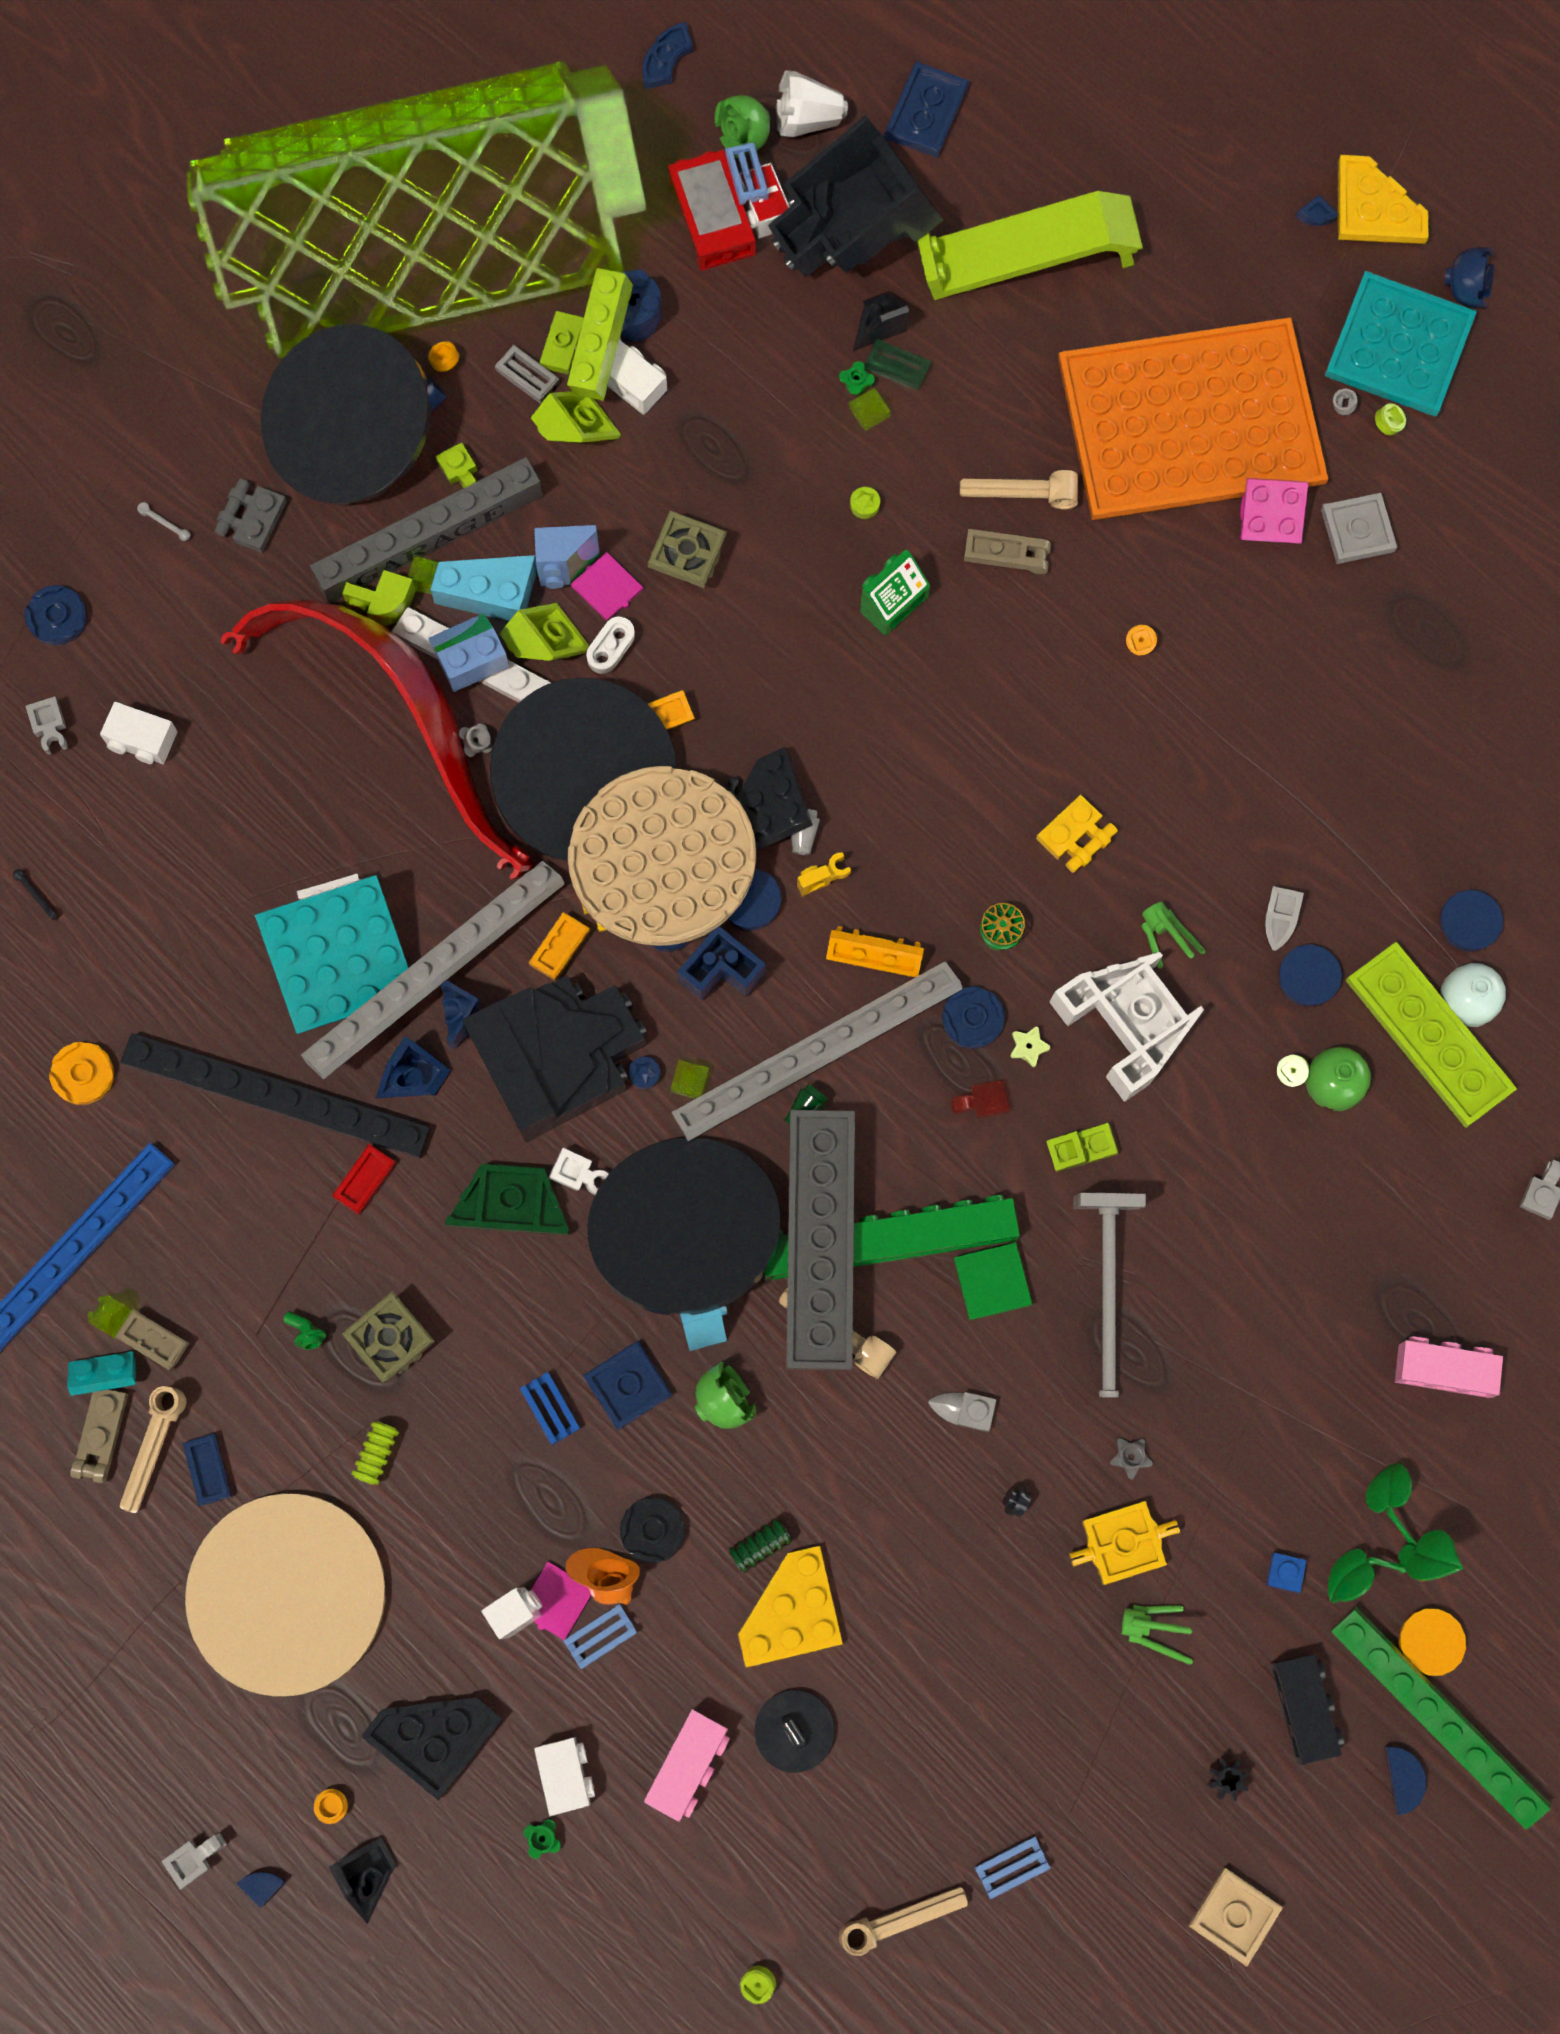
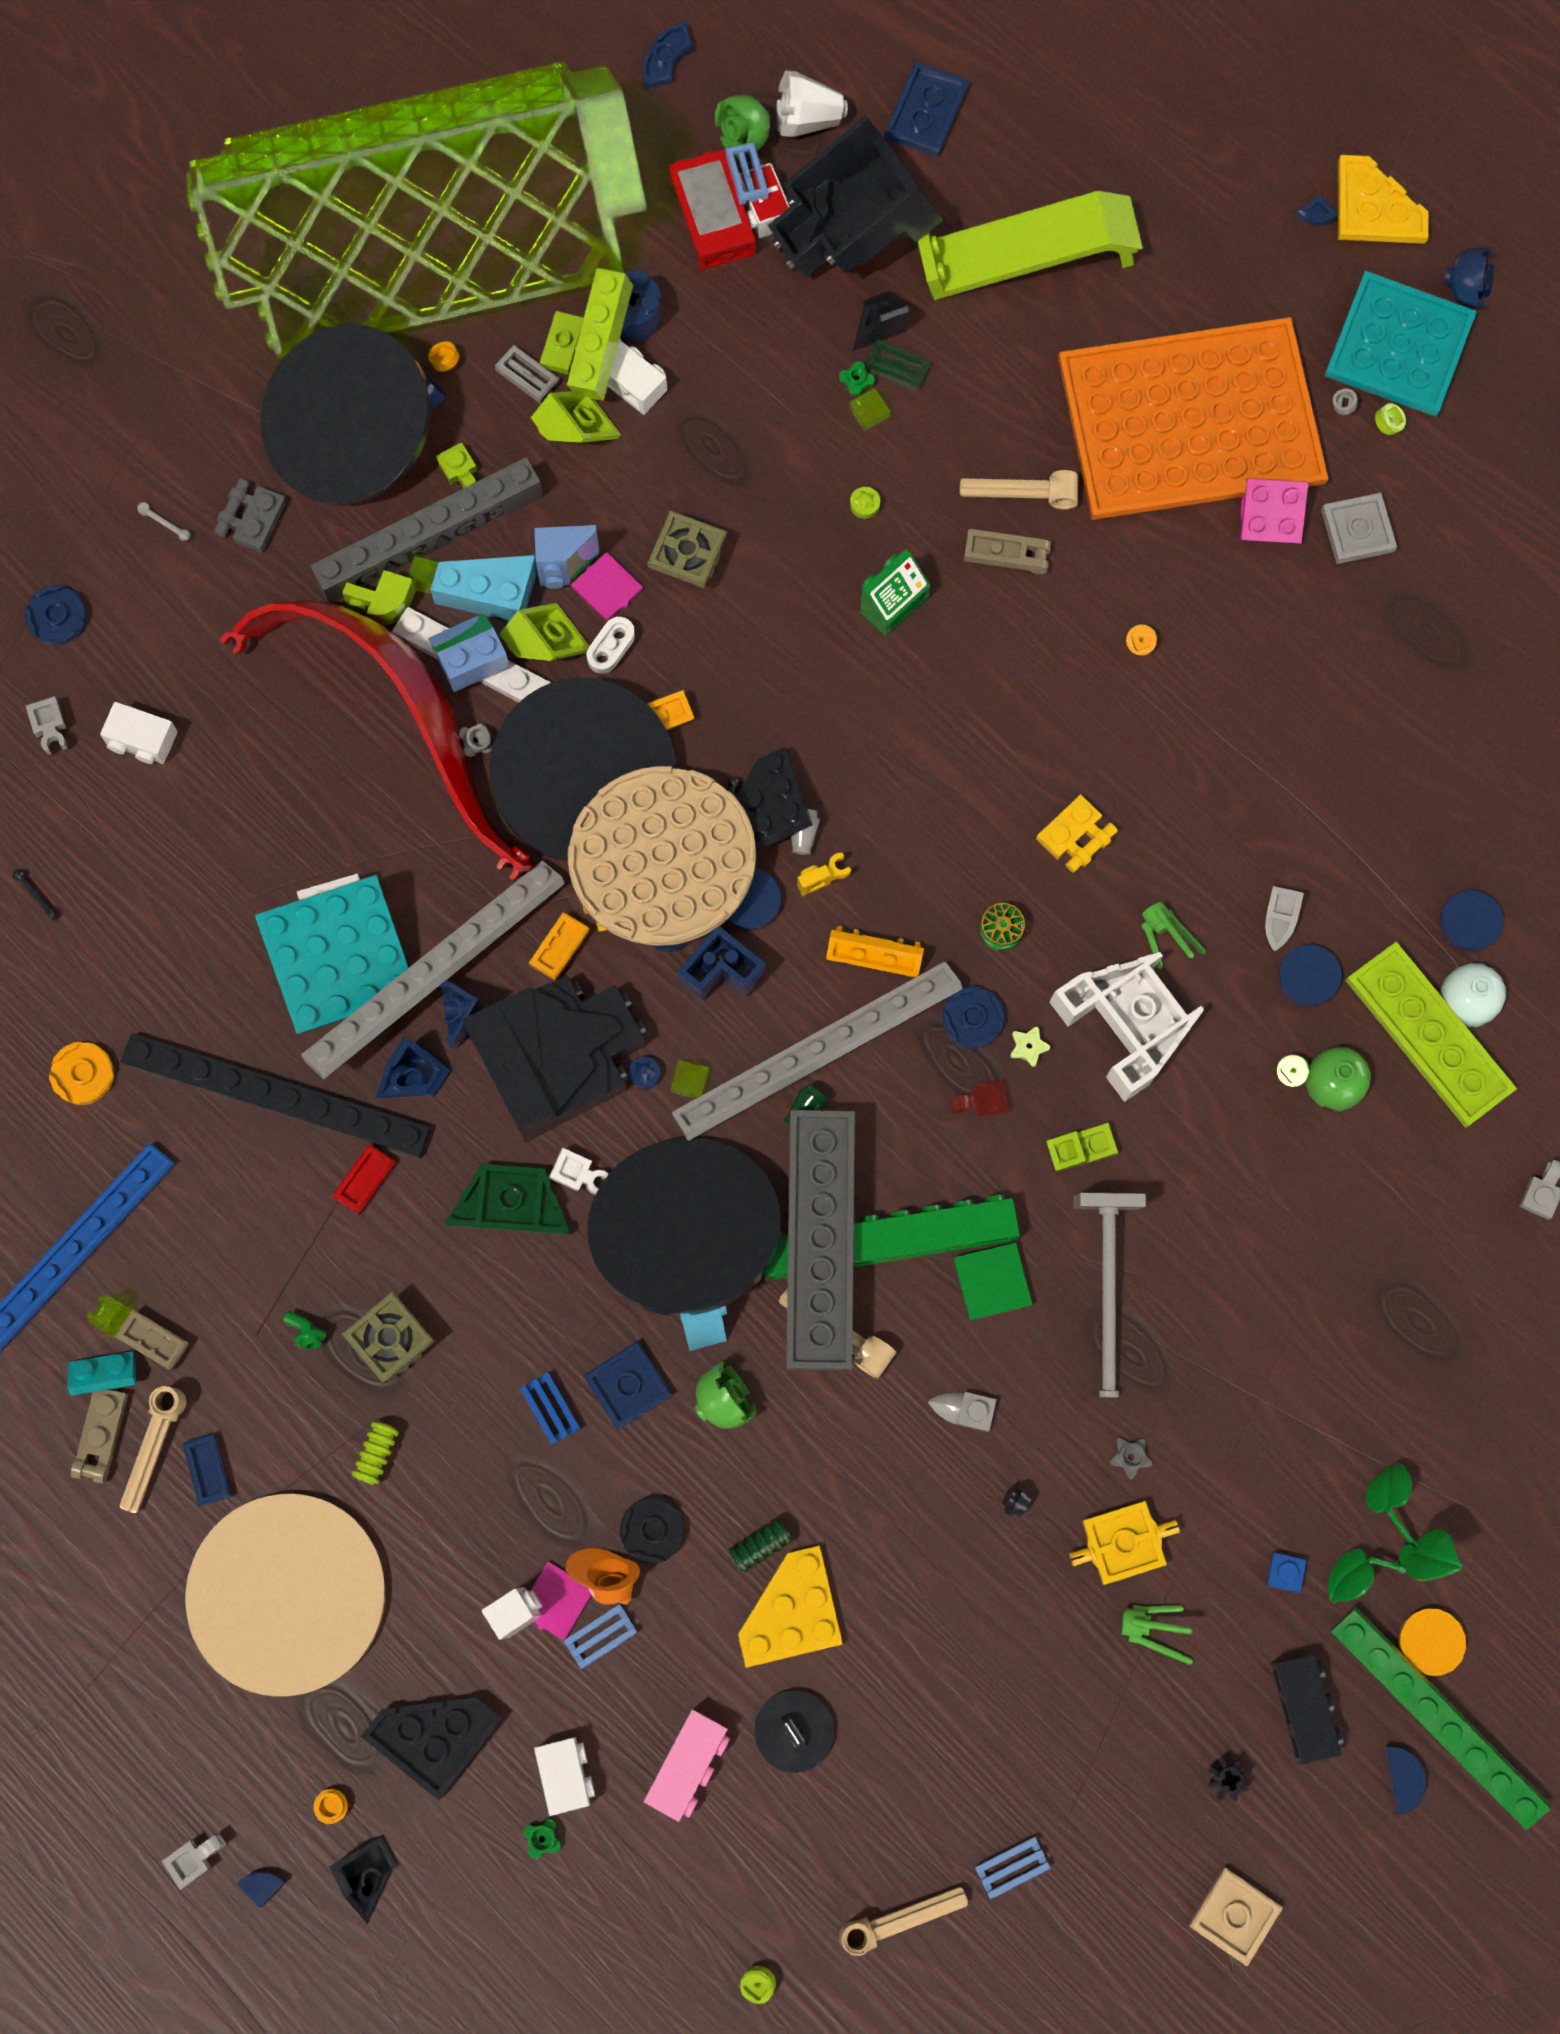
bright pink brick [1395,1337,1503,1398] -> none

